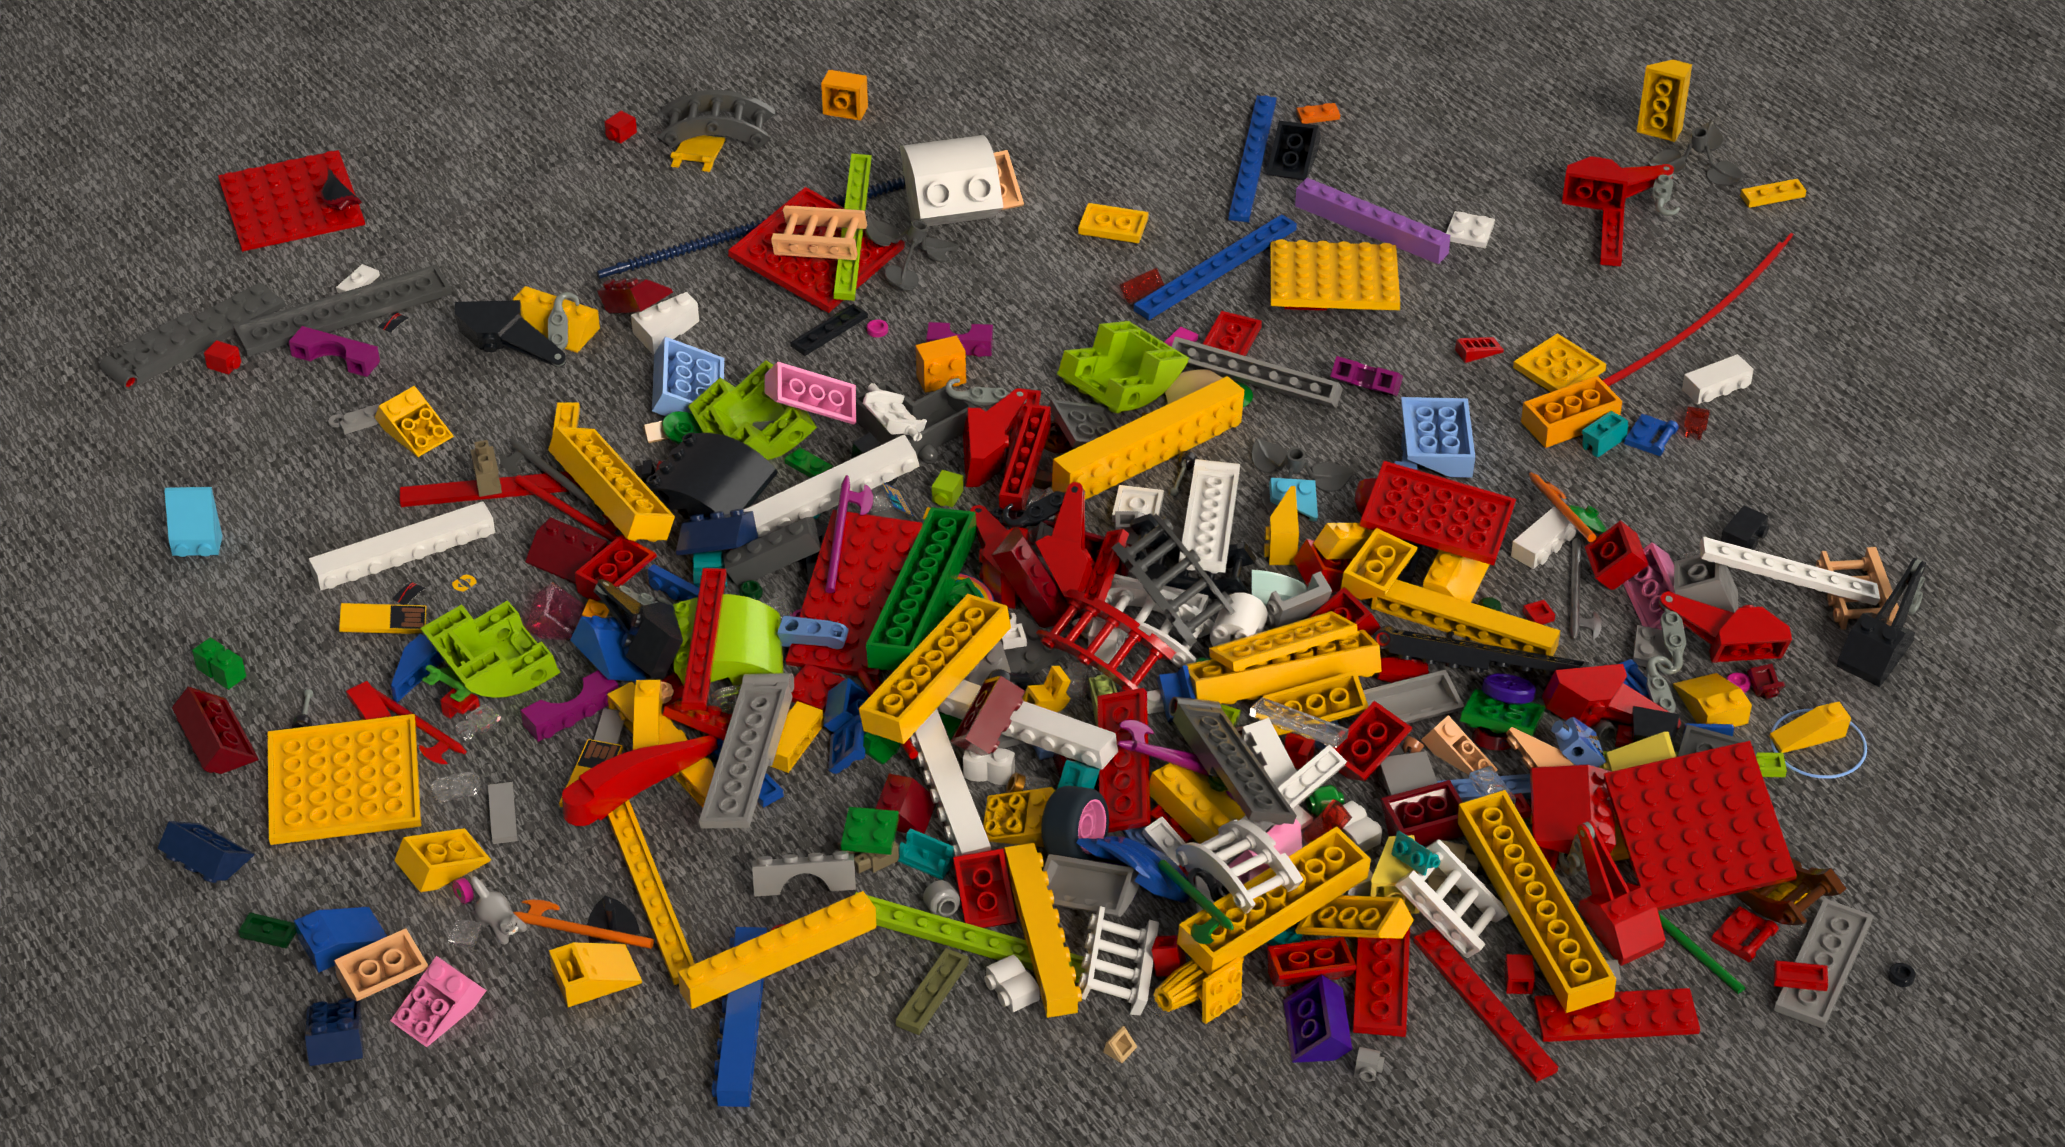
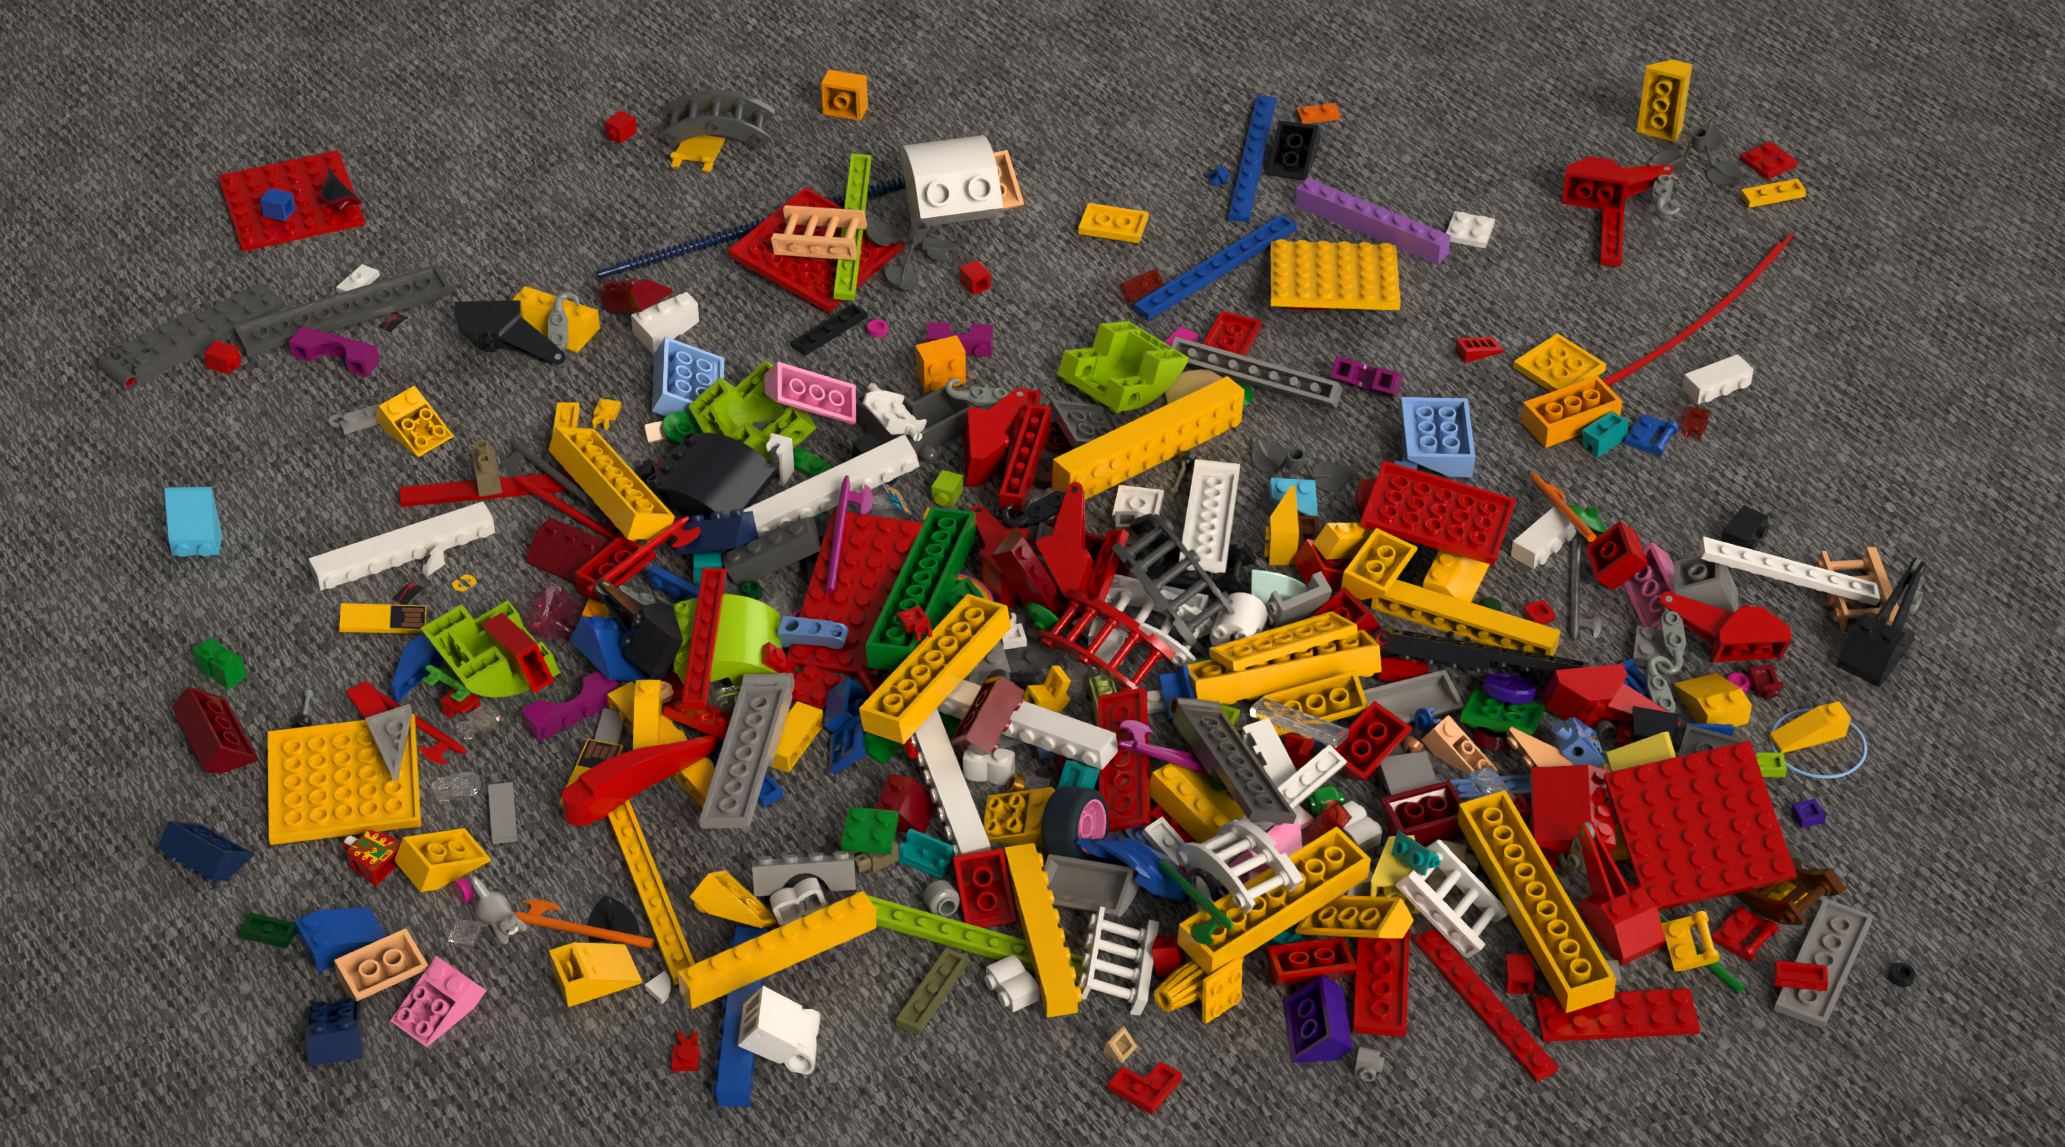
none -> blue brick [260,188,295,221]
none -> torso [343,830,402,887]
none -> light grey wing [365,704,412,781]
none -> white tile [422,546,445,576]
none -> red slope [482,612,555,693]
none -> red piece [585,516,701,596]
none -> yellow plate [592,398,622,430]
none -> white tile [645,971,671,1004]
none -> red plate [671,1031,700,1071]
none -> yellow slope [690,870,778,928]
none -> white piece [738,986,820,1075]
none -> red plate [762,642,797,678]
none -> white hinge [766,433,794,486]
none -> white brick [770,878,827,925]
none -> red plate [898,606,932,641]
none -> red brick [959,260,991,295]
none -> green dish [1026,603,1066,636]
none -> red plate [1108,1061,1182,1115]
none -> blue plate [1208,165,1230,186]
none -> reddish brown plate [1298,516,1320,551]
none -> blue plate [1414,708,1441,732]
none -> yellow plate [1661,911,1720,972]
none -> red plate [1739,141,1798,180]
none -> dark purple plate [1791,799,1826,828]

